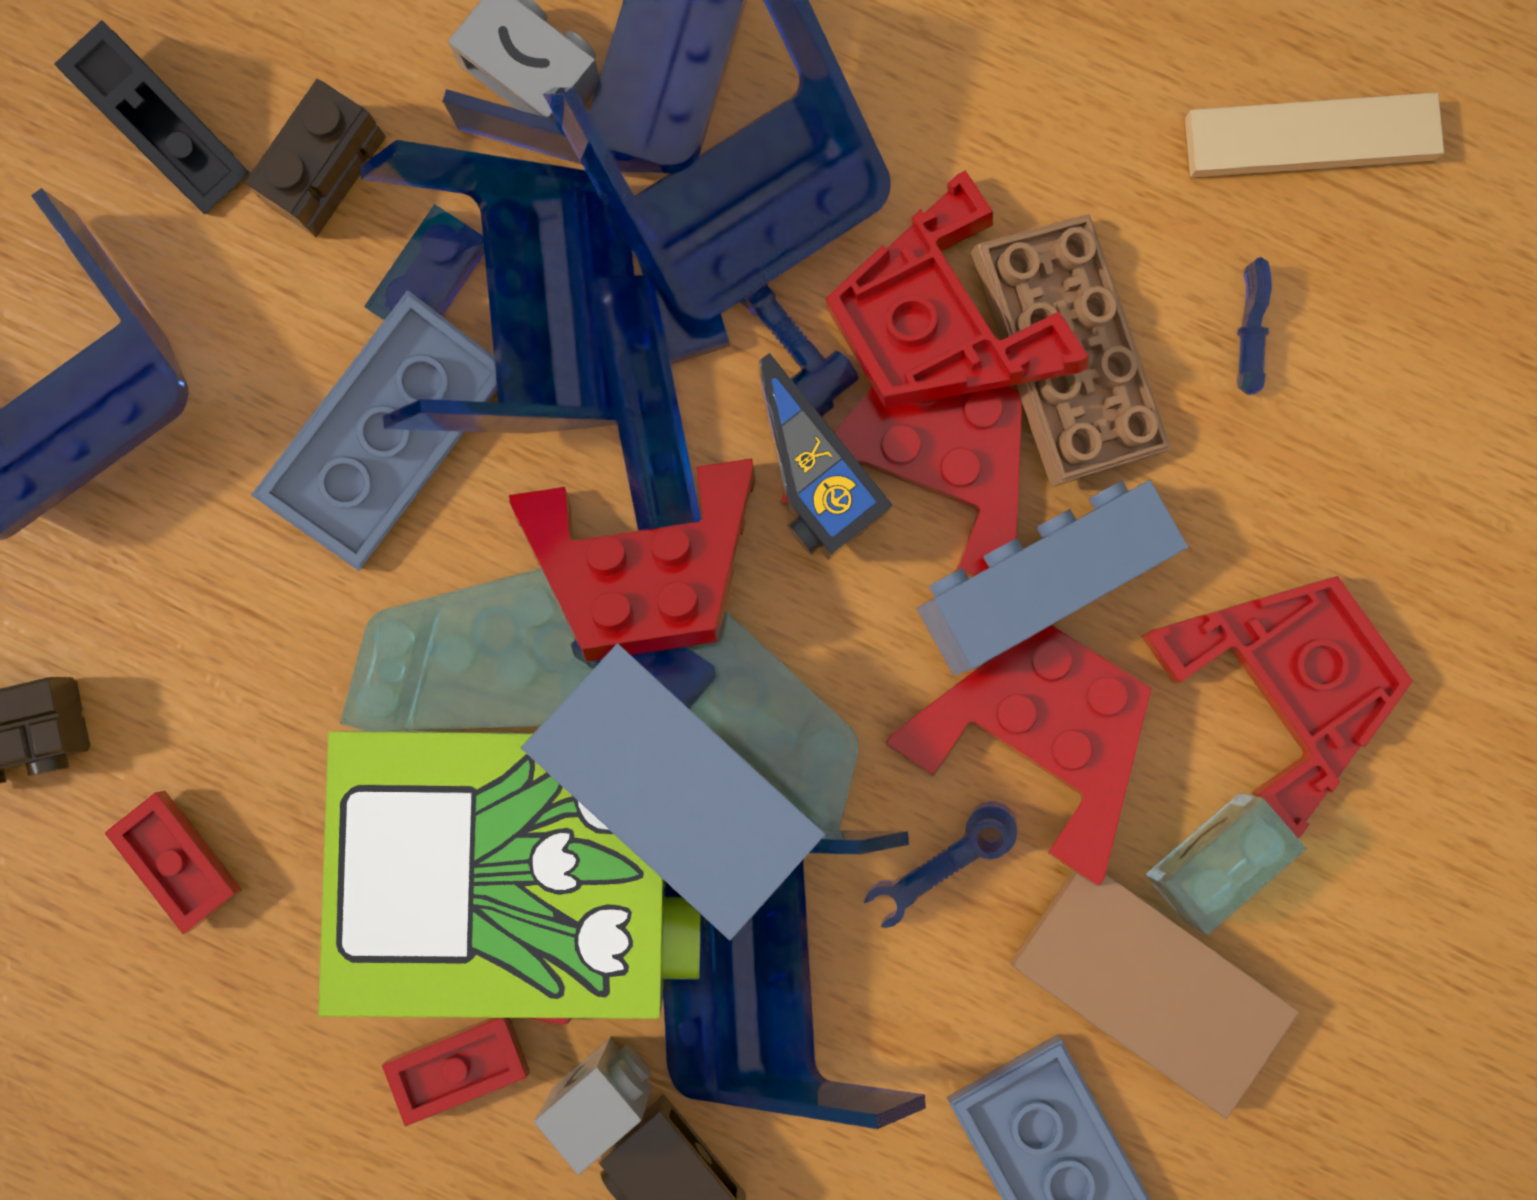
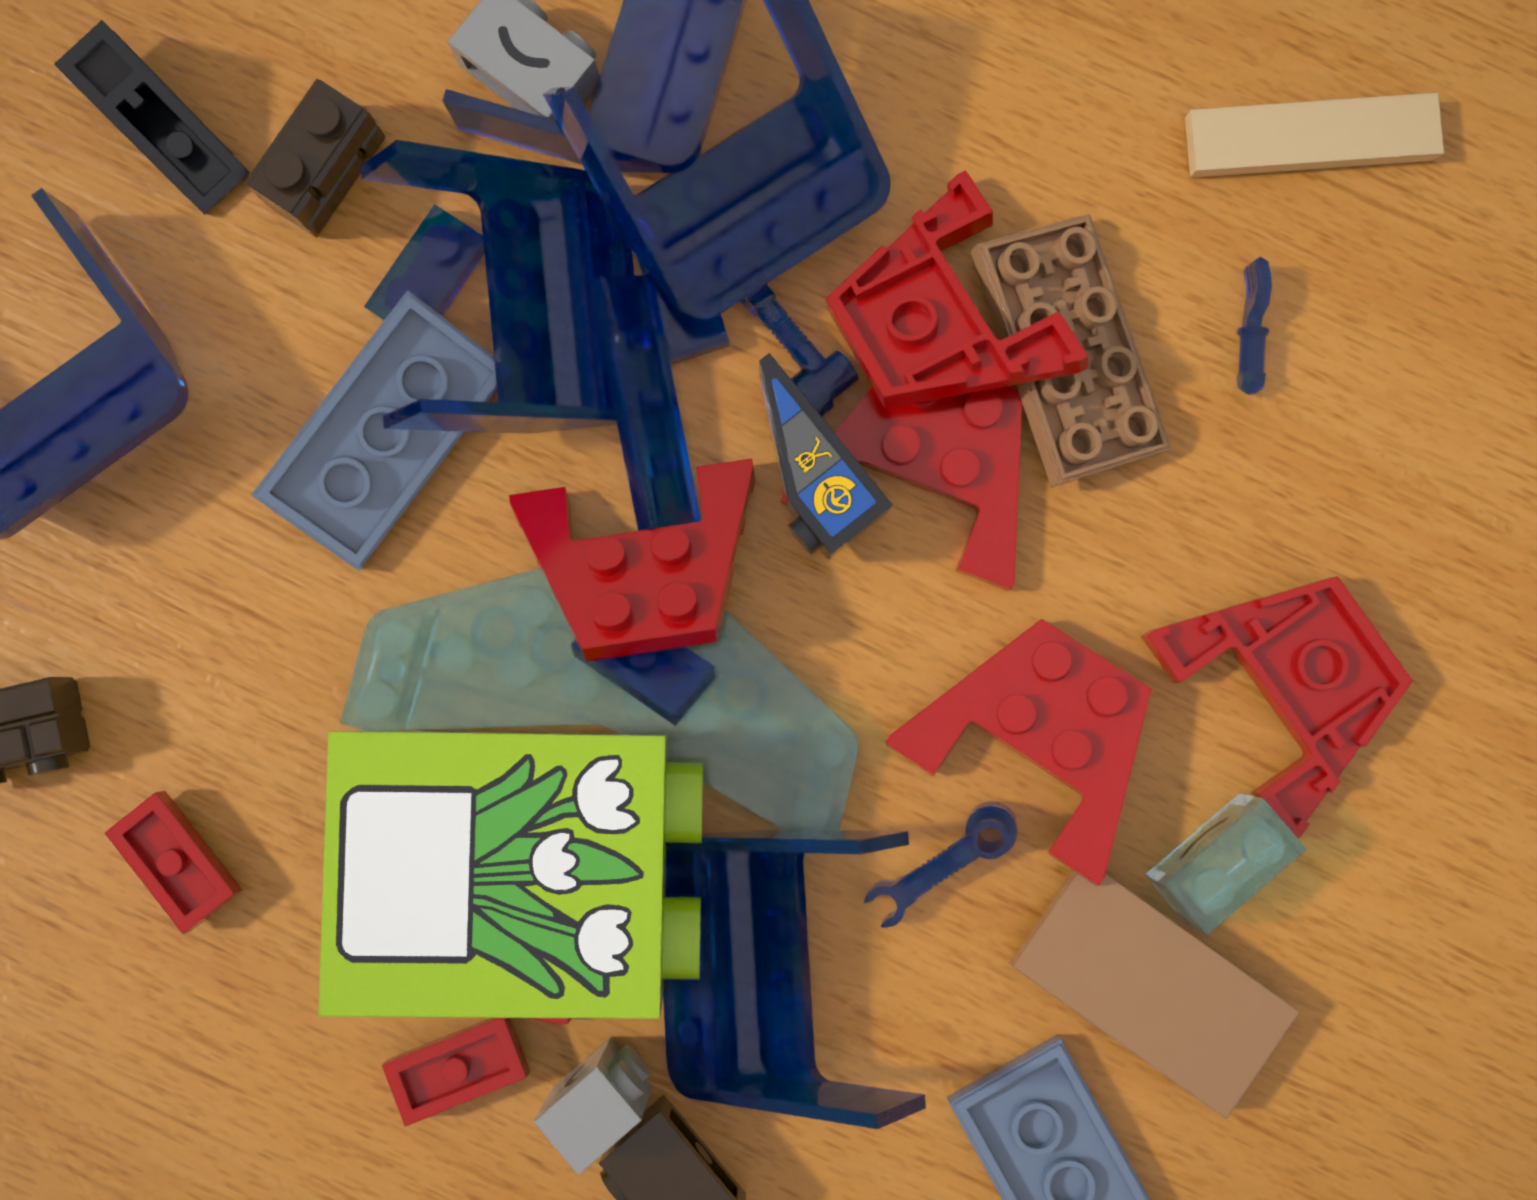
sand blue tile [521,643,825,940] -> none
sand blue brick [916,480,1188,676] -> none

